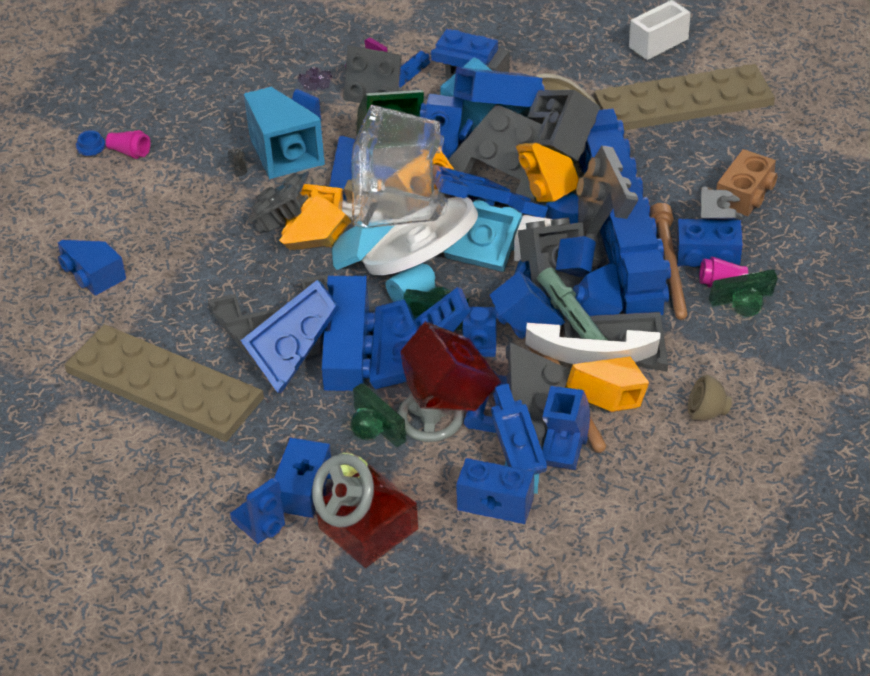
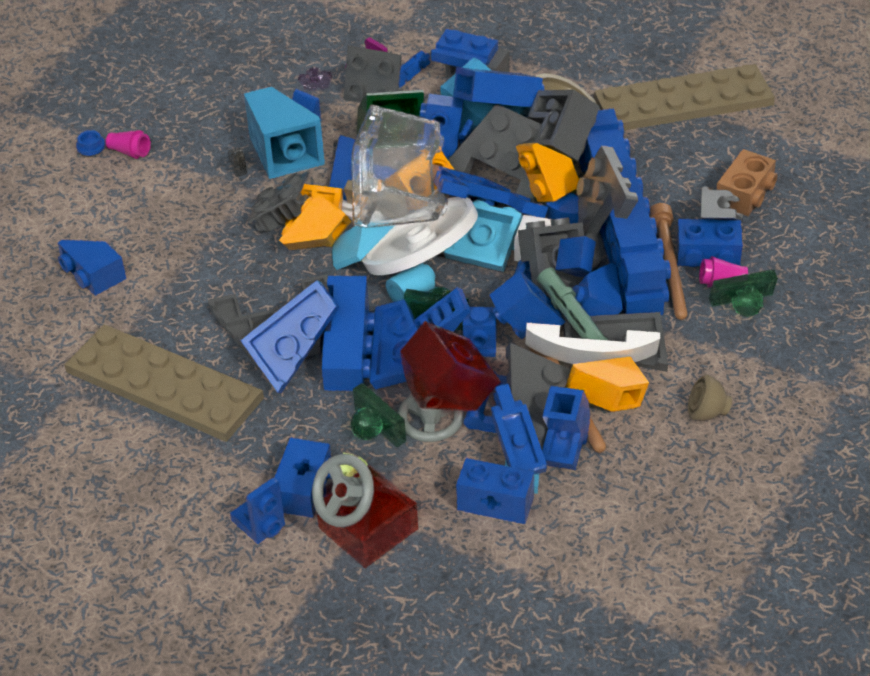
white piece [629,0,690,60] -> none

